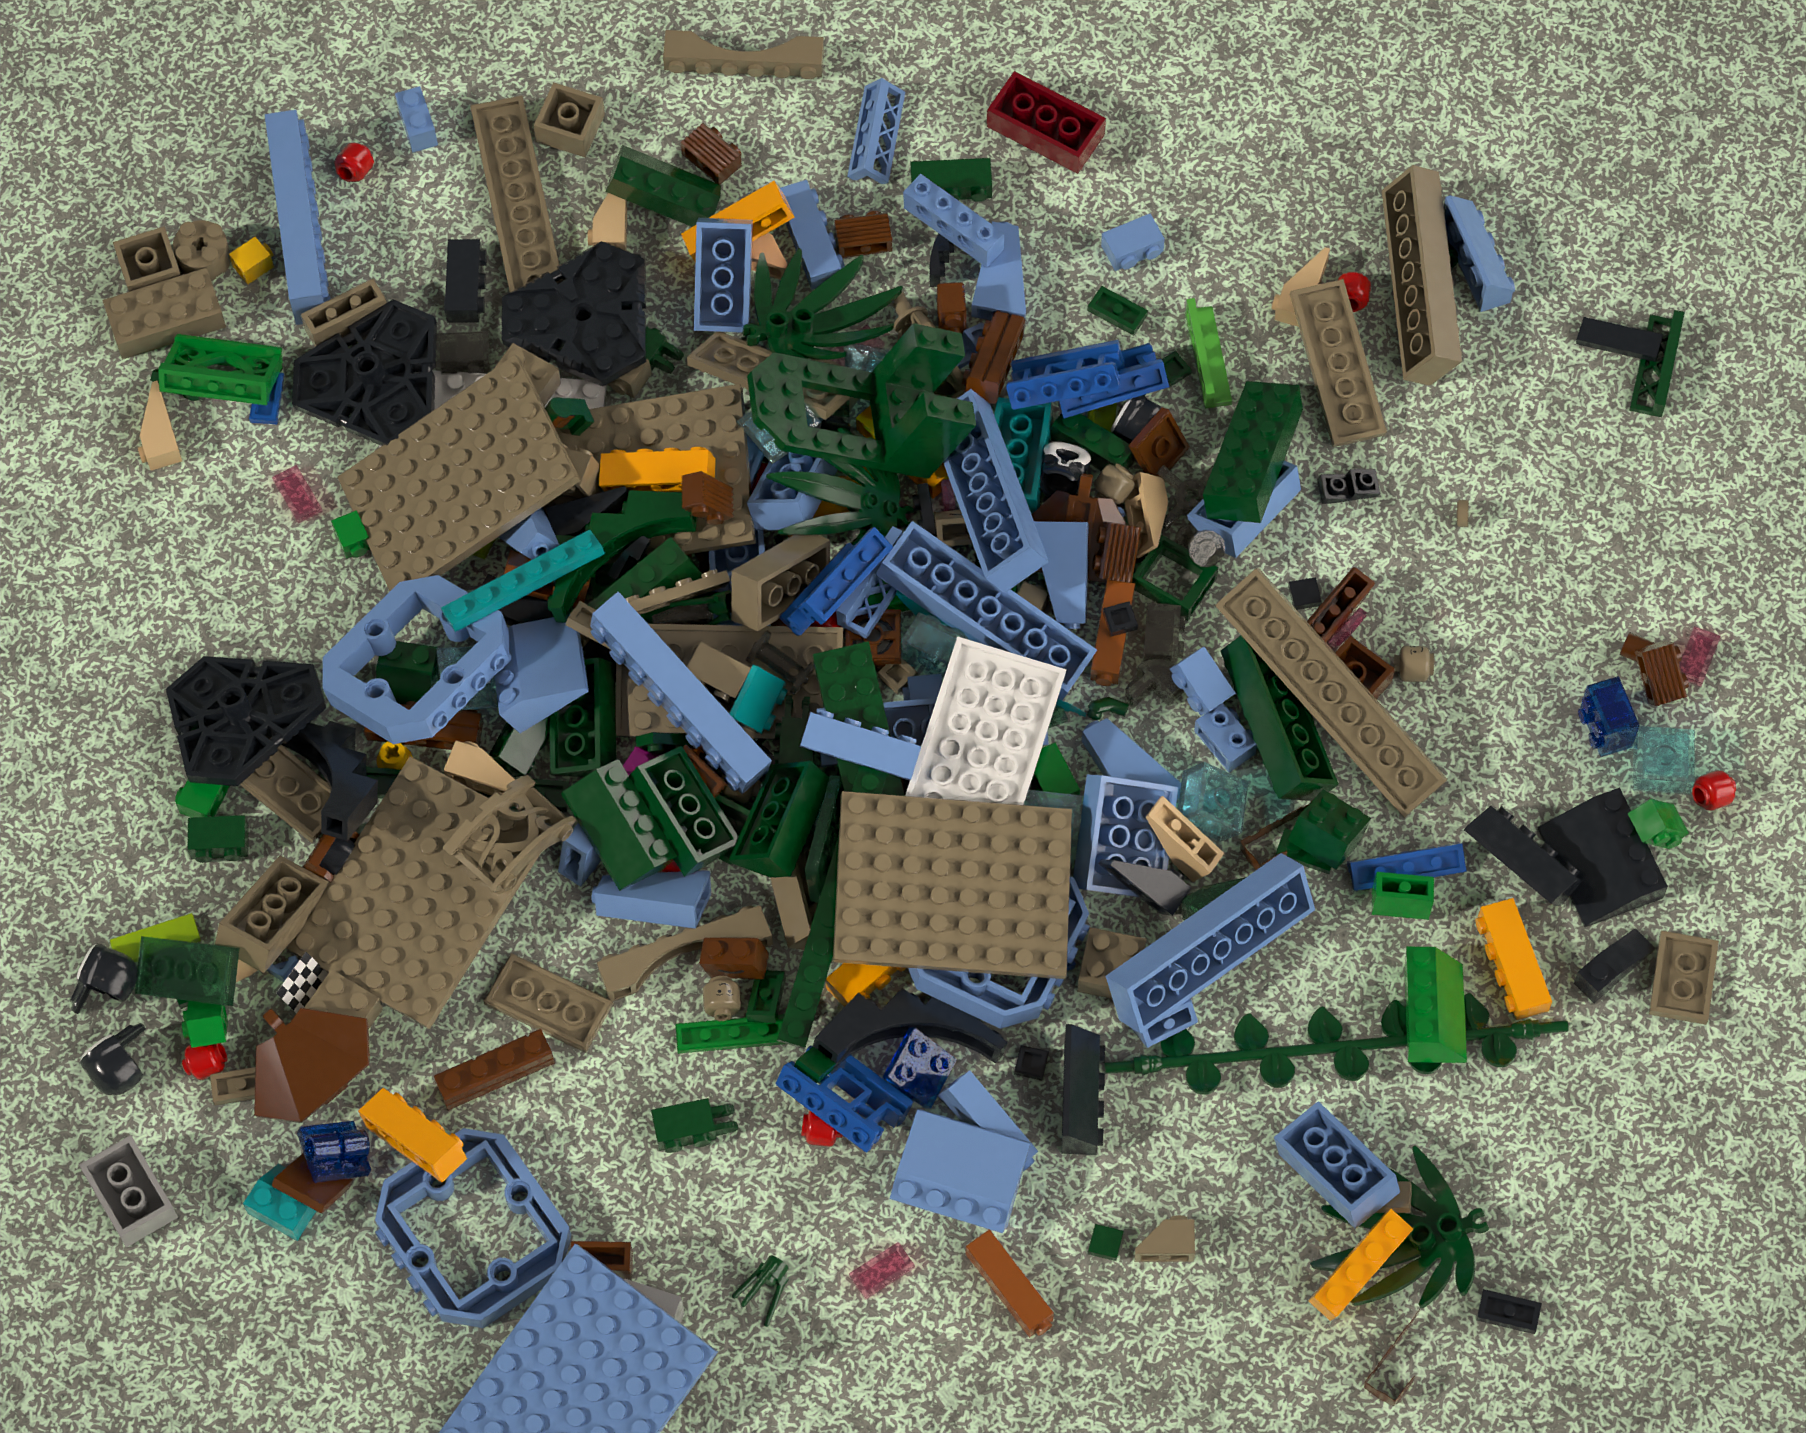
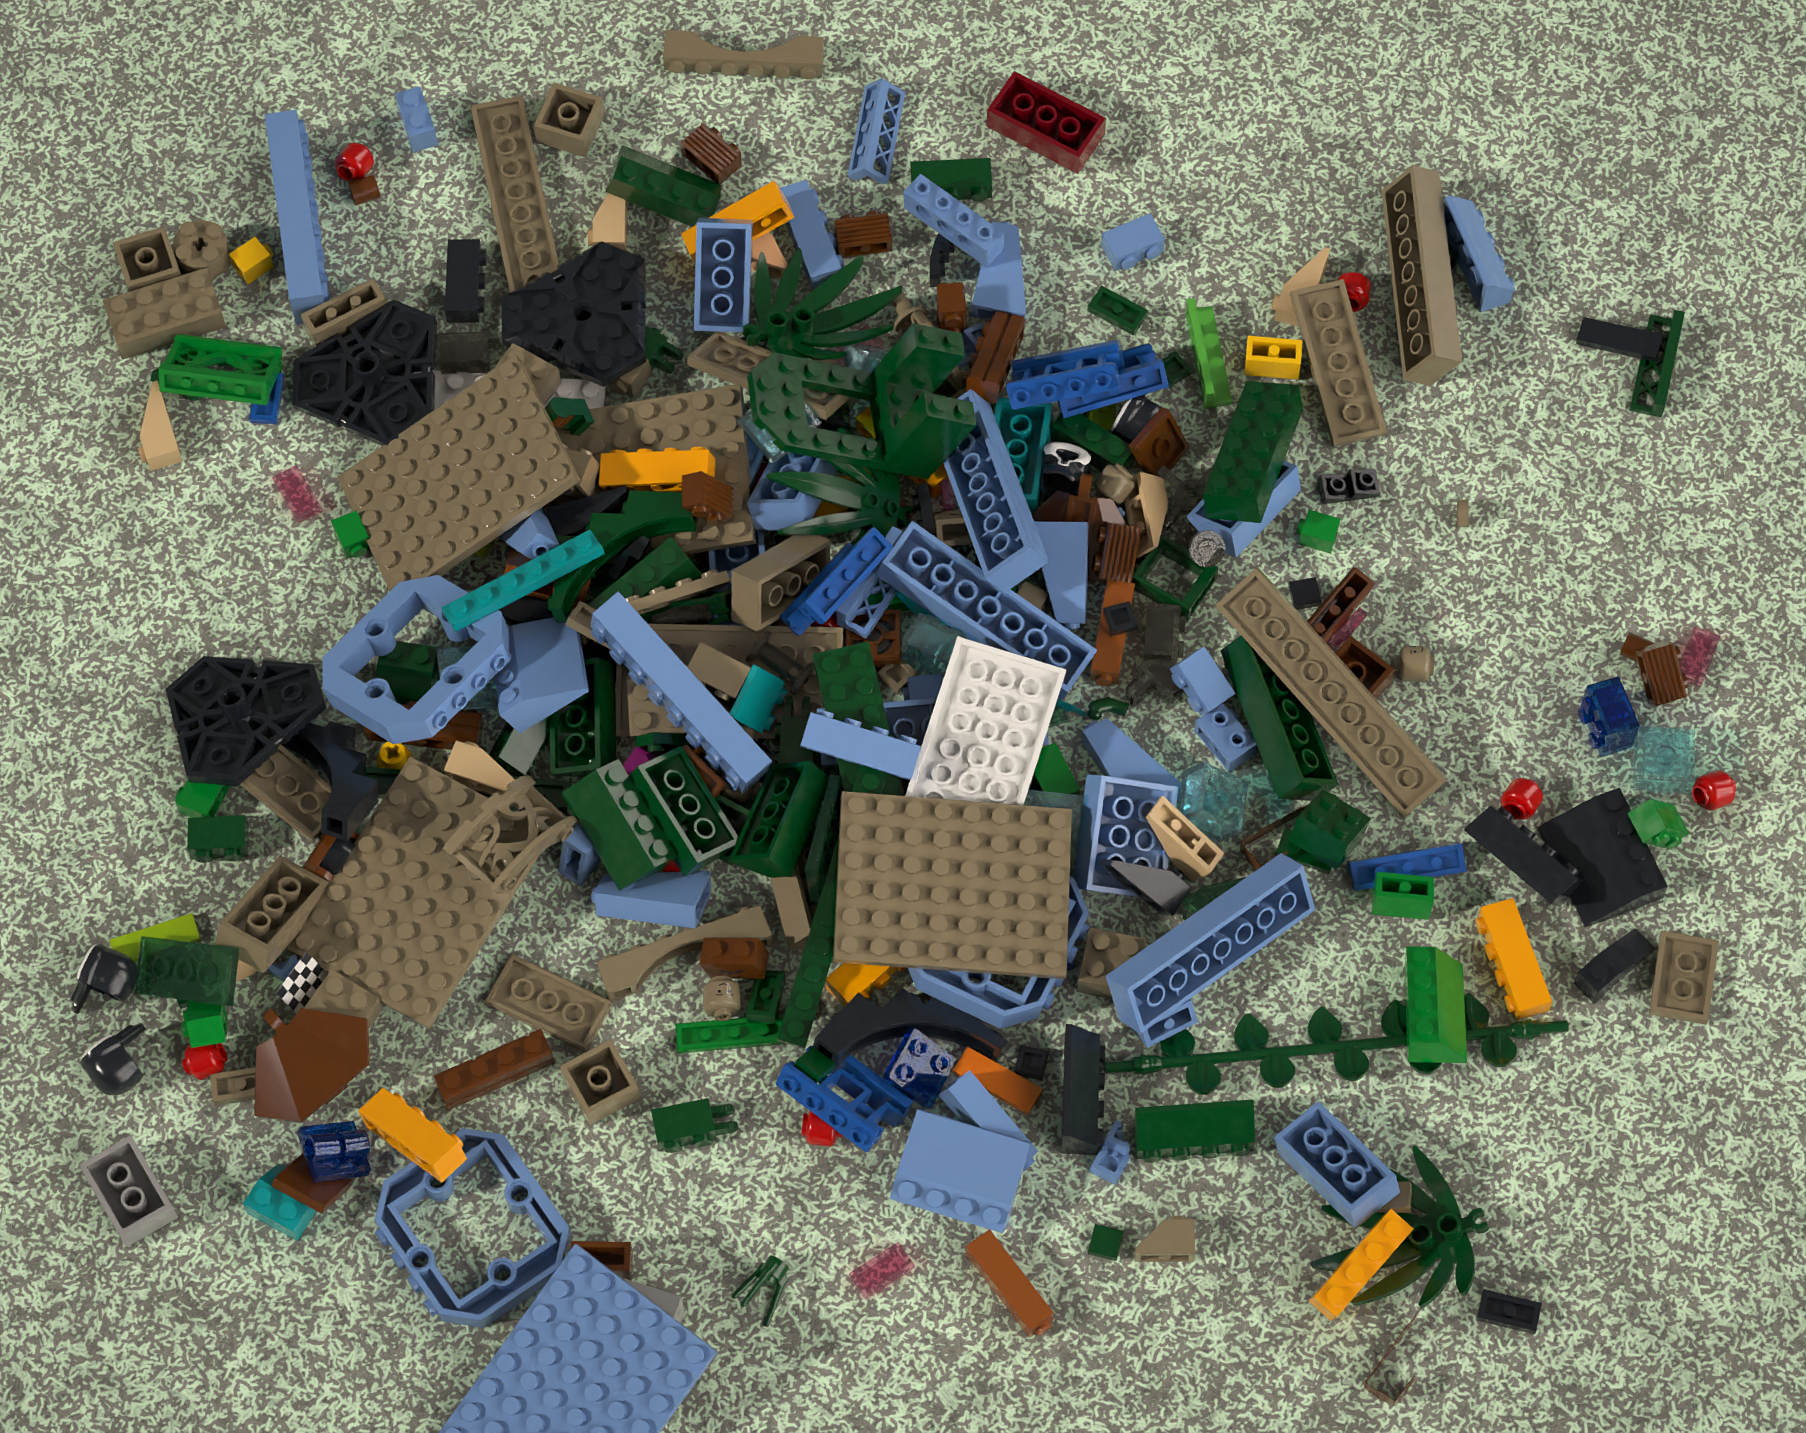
none -> reddish brown gear [348,175,381,206]
none -> dark tan brick [559,1039,641,1126]
none -> orange tile [953,1046,1043,1115]
none -> medium blue slope [1090,1120,1130,1185]
none -> dark green slope [1133,1099,1255,1163]
none -> yellow brick [1244,336,1302,380]
none -> green brick [1296,509,1340,554]
none -> red head [1501,778,1543,820]

